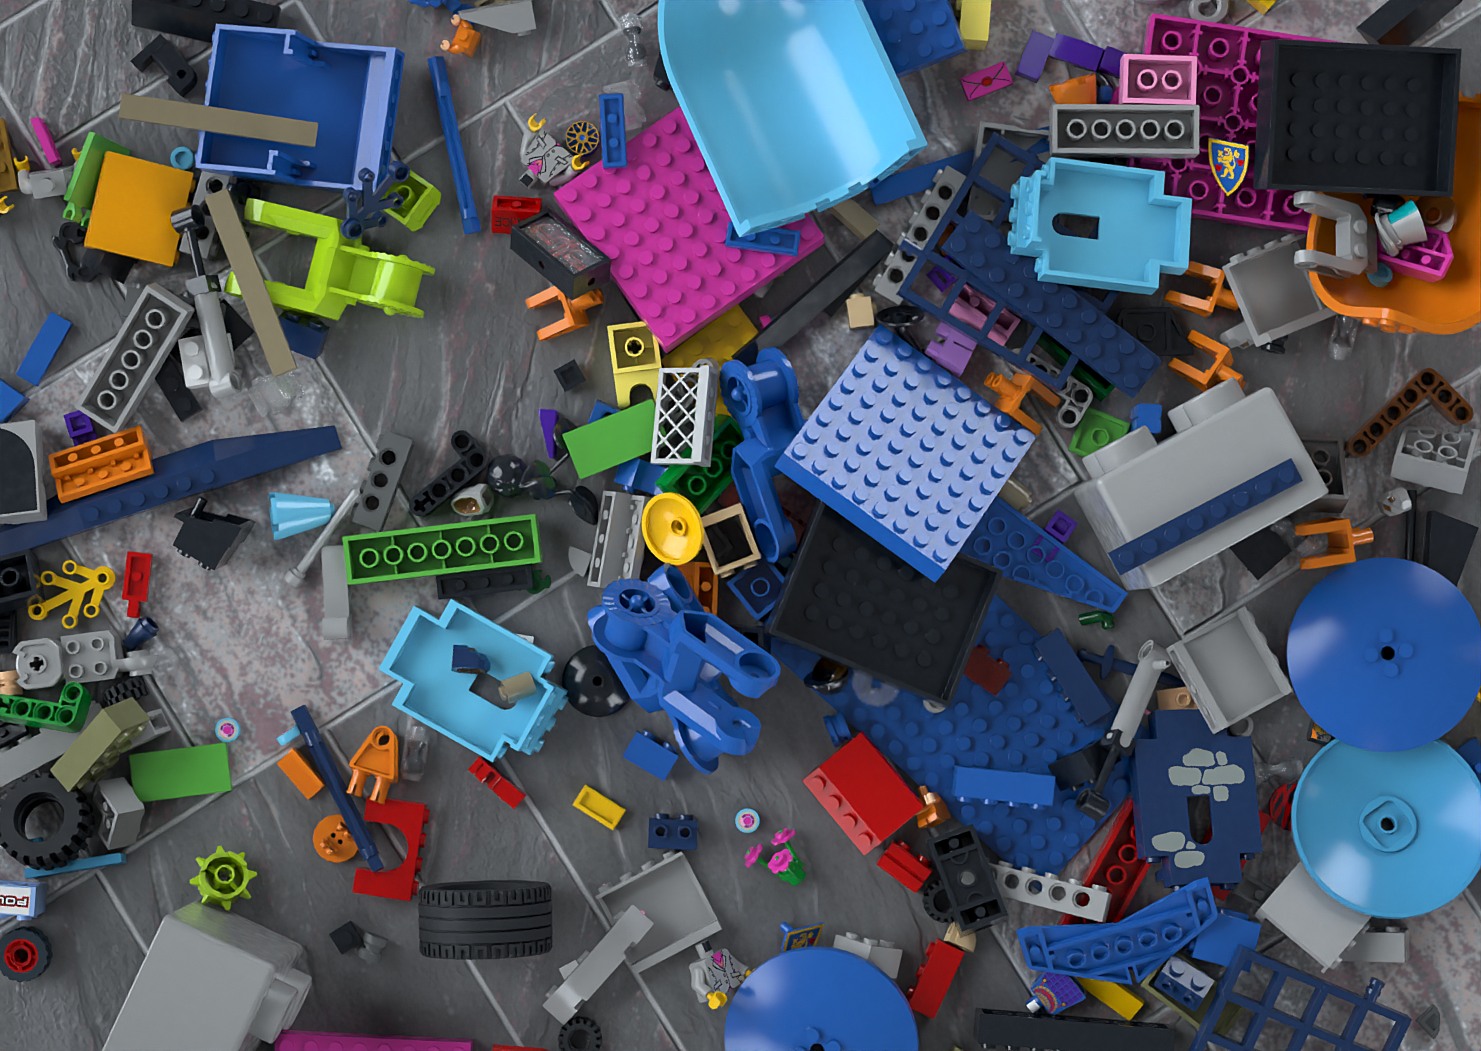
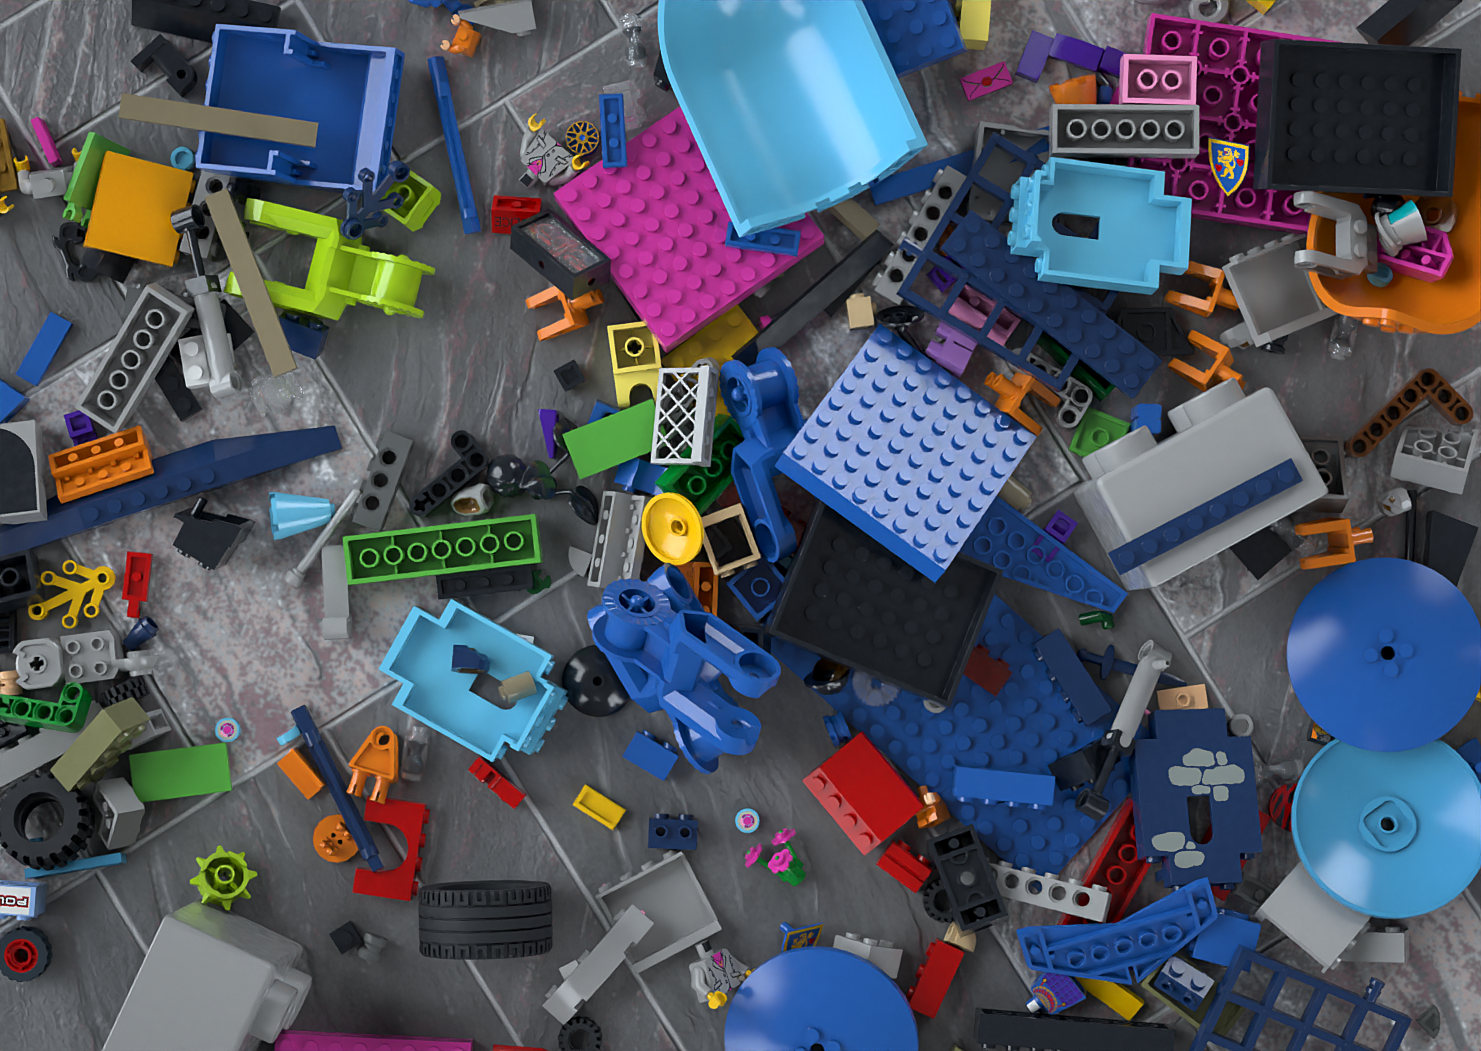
light grey panel [1165,606,1293,734] -> none

